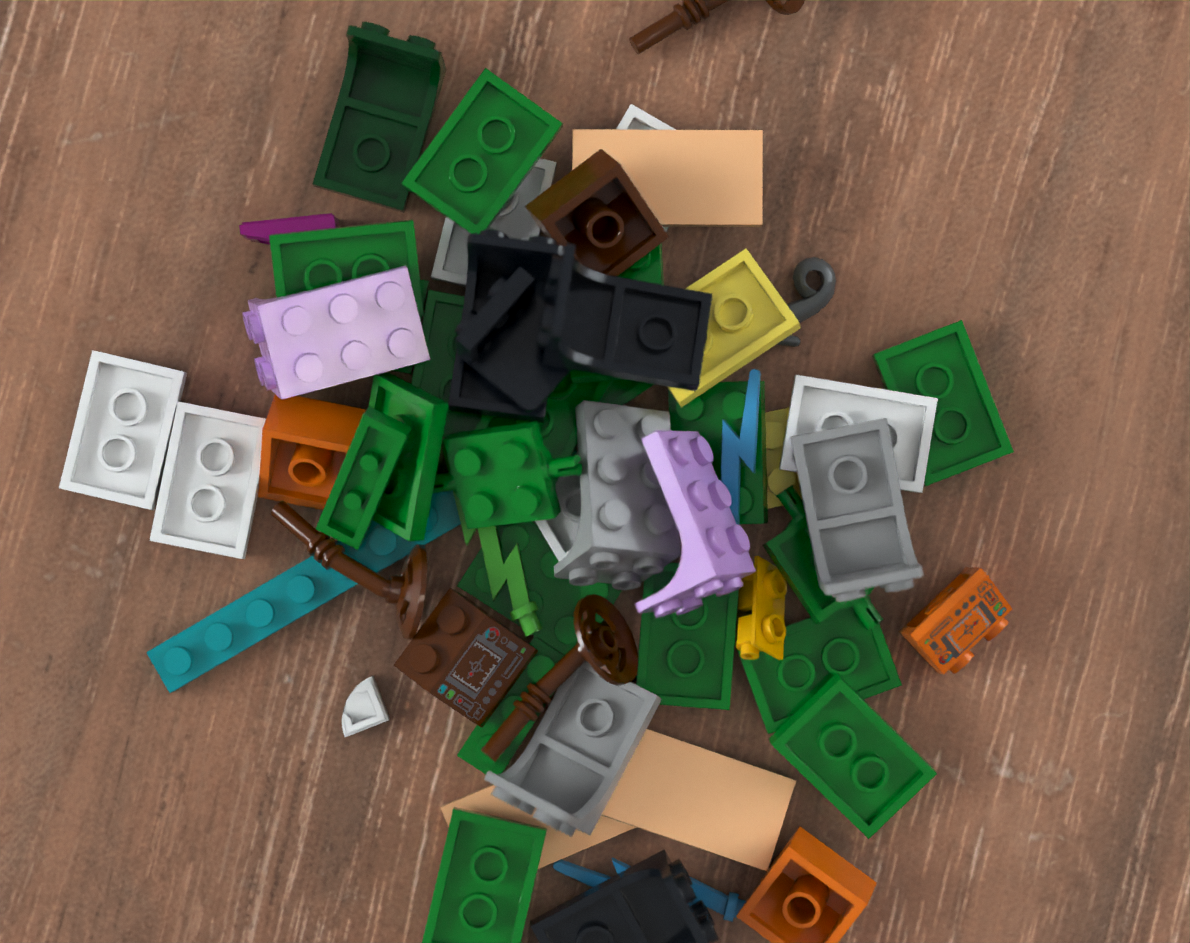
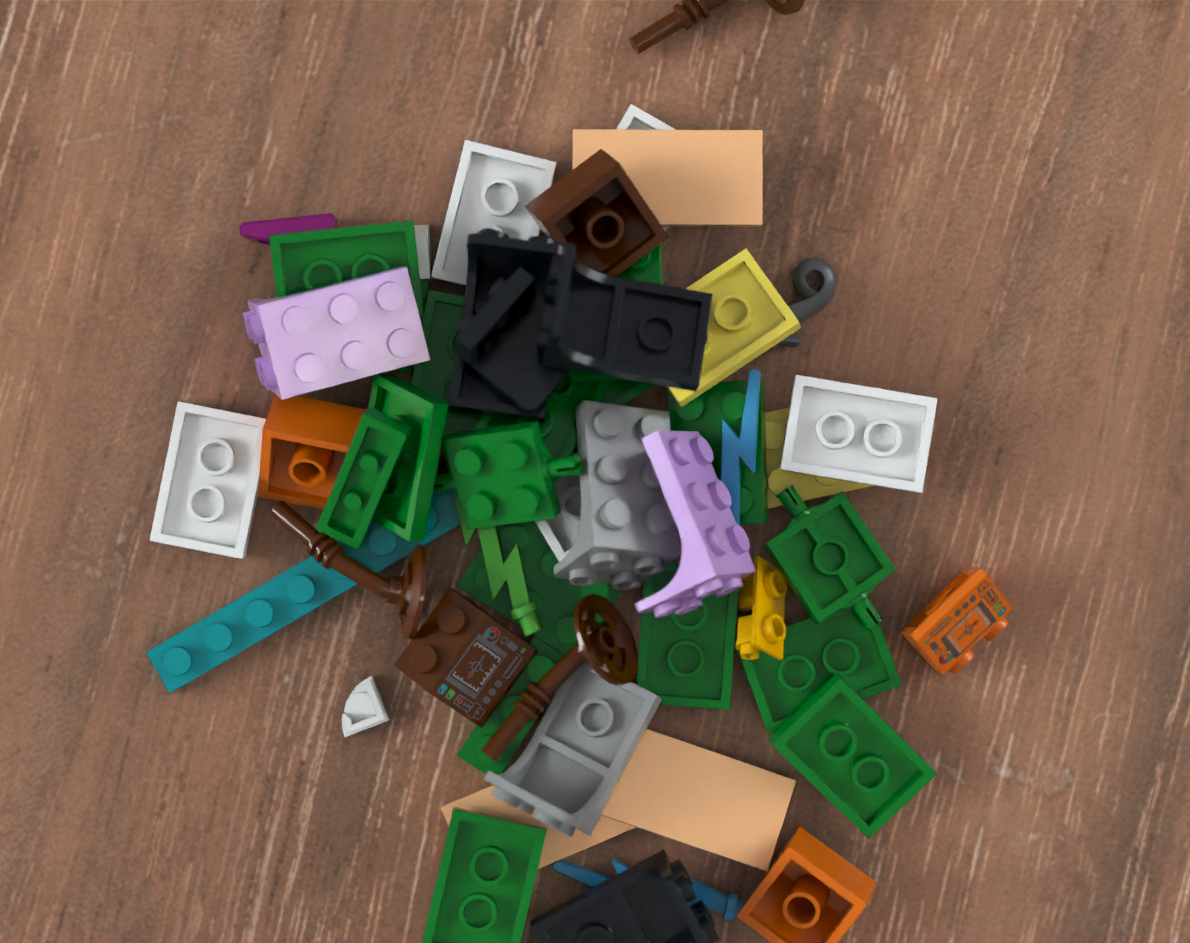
white plate [59,350,187,510] -> none
dark green bracket [313,22,447,213] -> none
green plate [402,68,563,234] -> none
light grey bracket [790,418,924,602] -> none
green plate [872,320,1014,487] -> none
none -> white tile [414,224,431,279]

